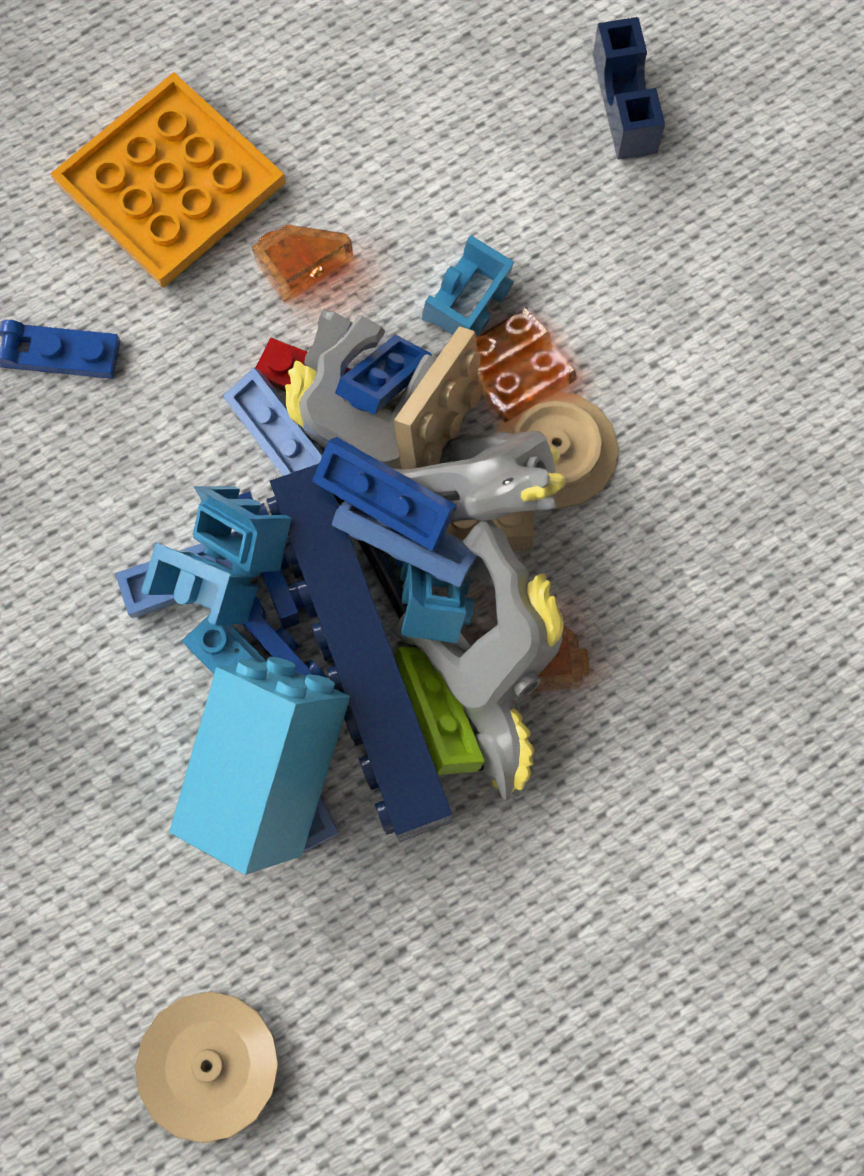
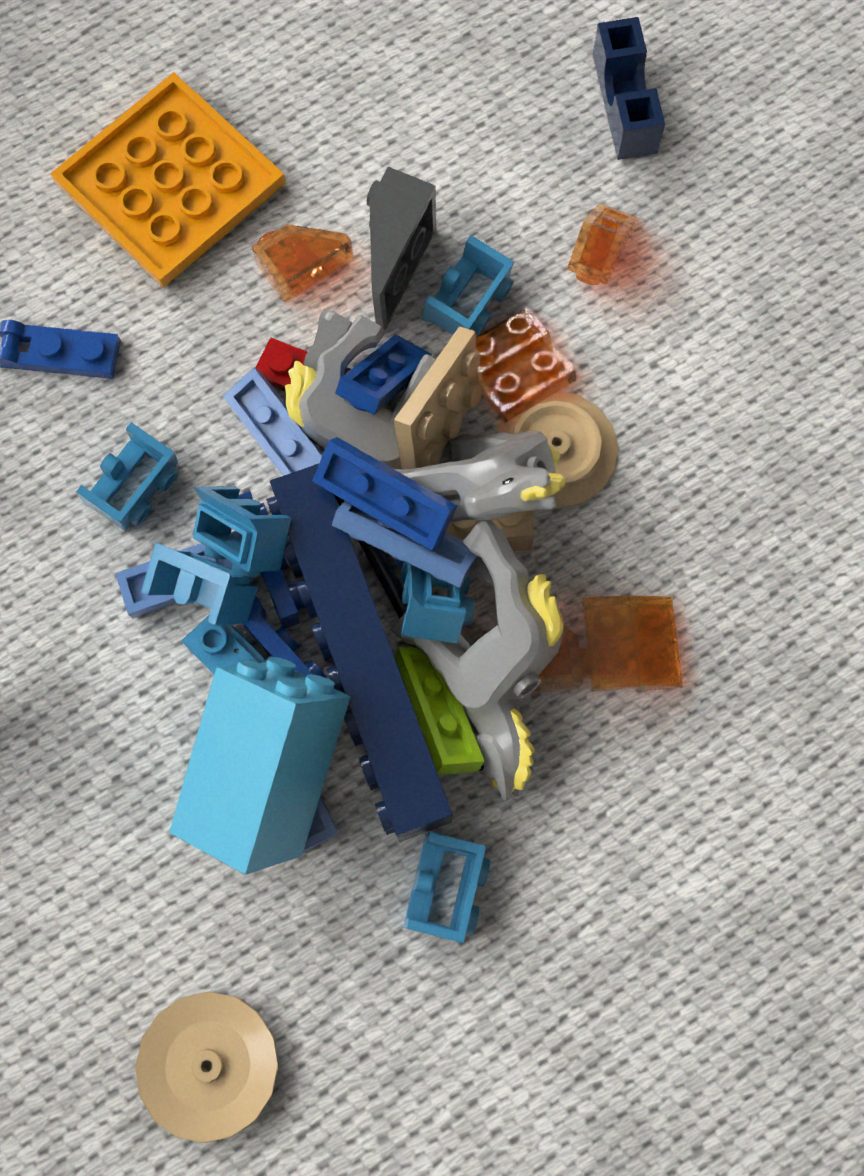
none -> dark azure window [76,422,179,531]
none -> dark grey slope [366,167,437,330]
none -> dark azure window [402,832,490,943]
none -> clear orange slope [567,203,638,285]
none -> clear orange slope [582,596,683,692]

